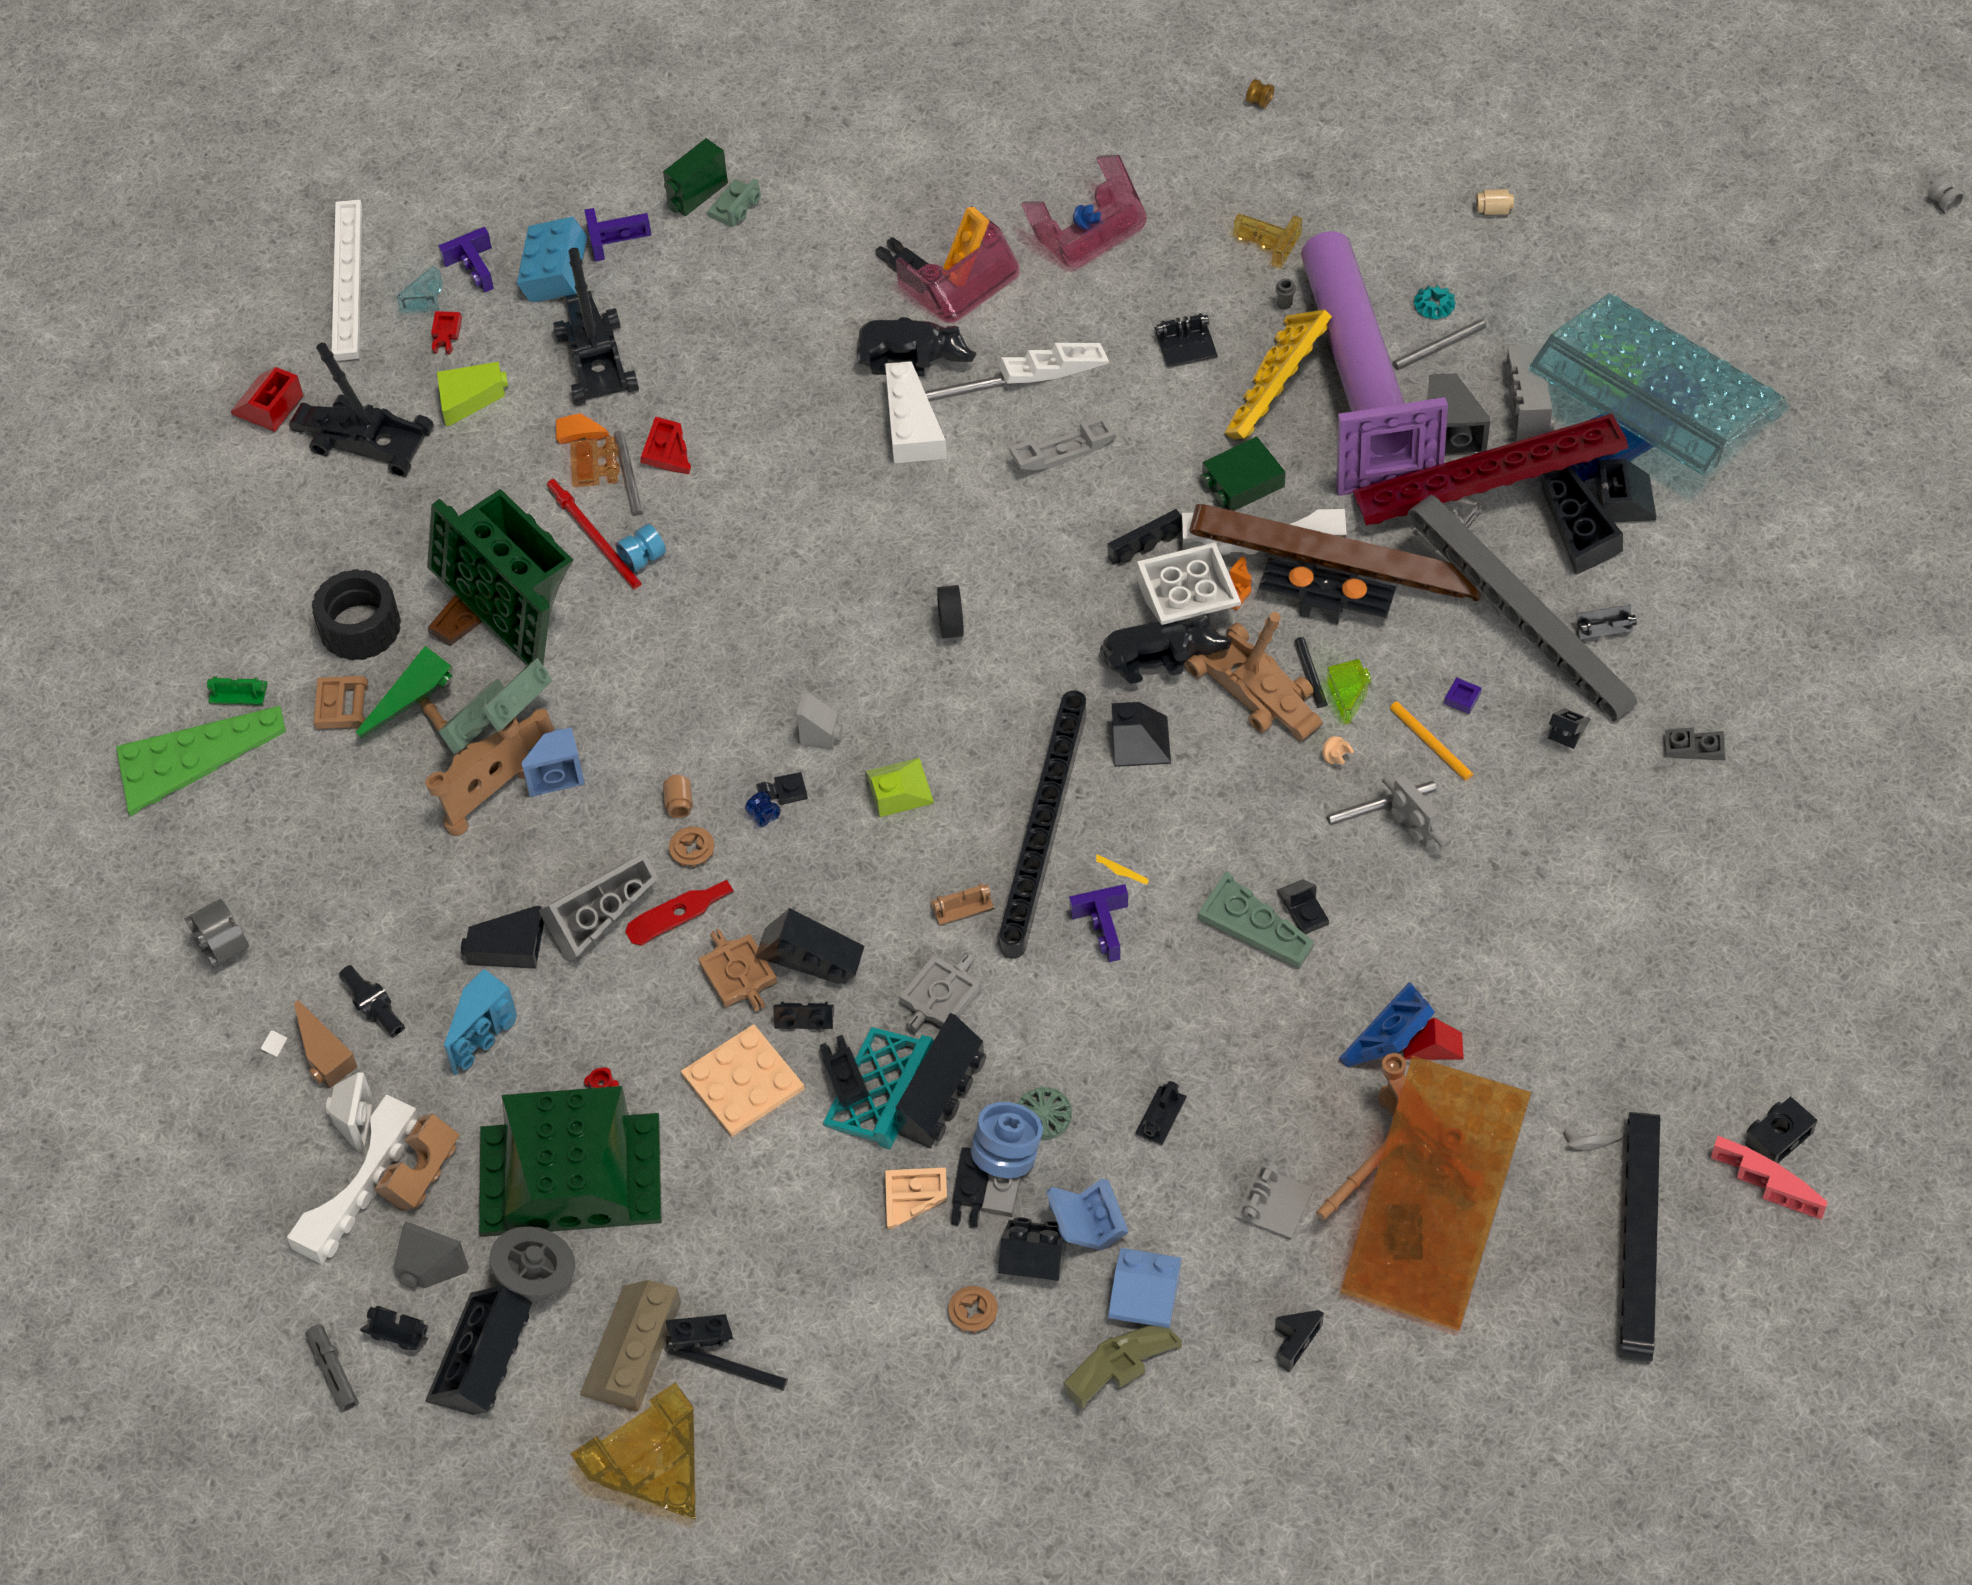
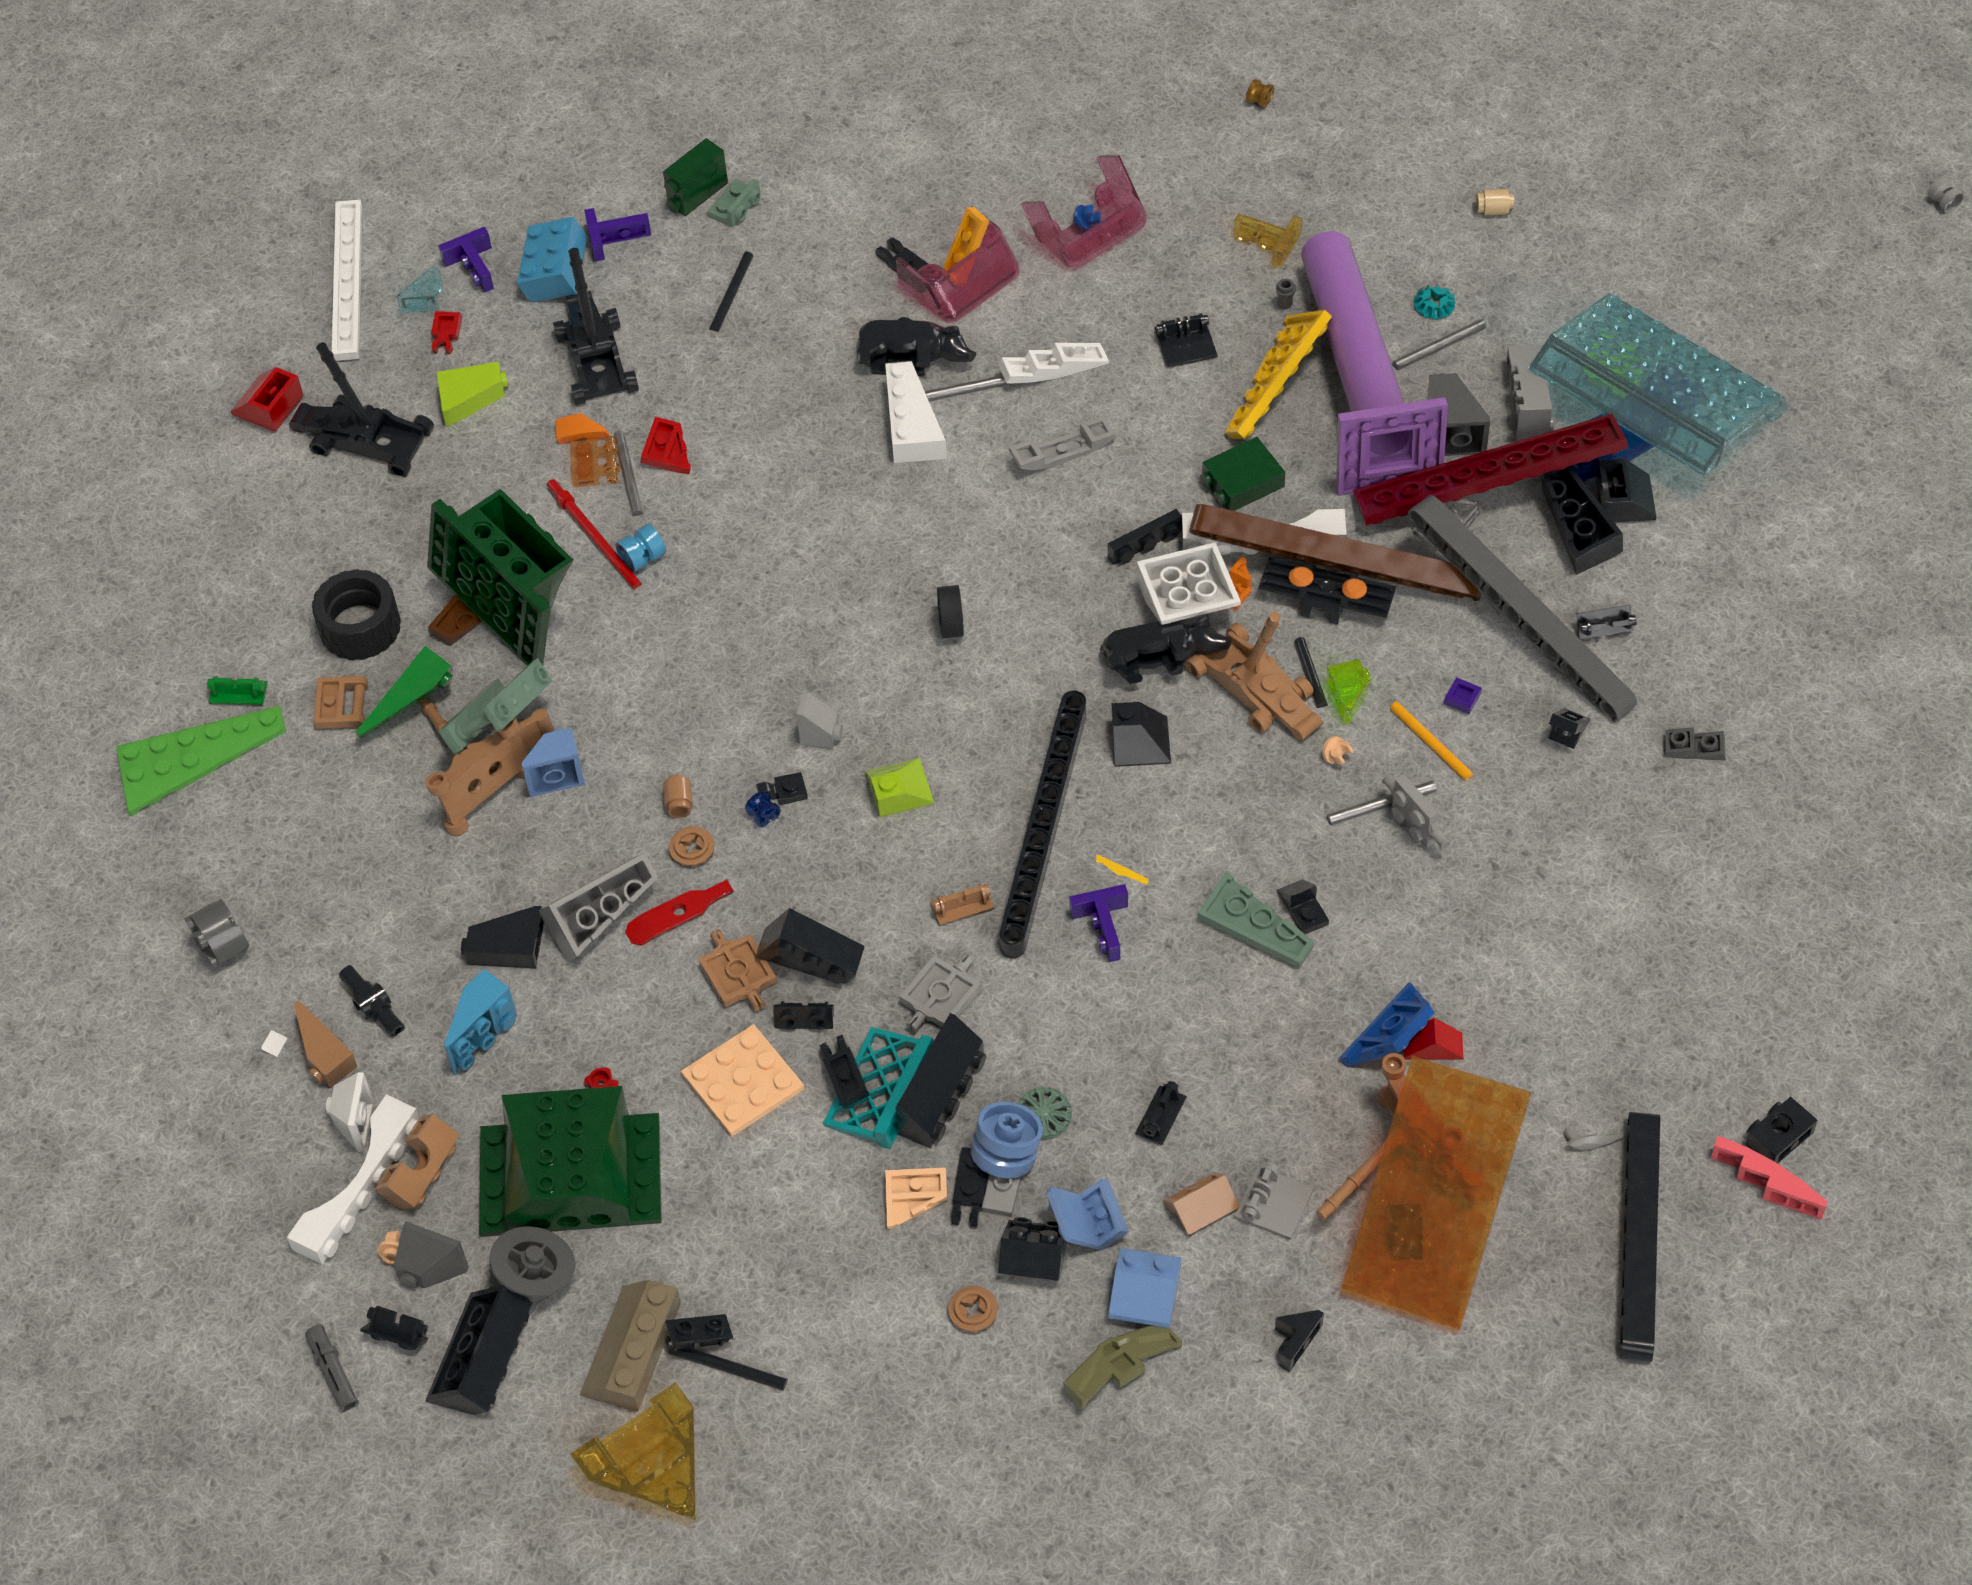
none -> light nougat plate [377,1231,400,1264]
none -> black bar [709,251,753,332]
none -> panel [1163,1172,1239,1234]

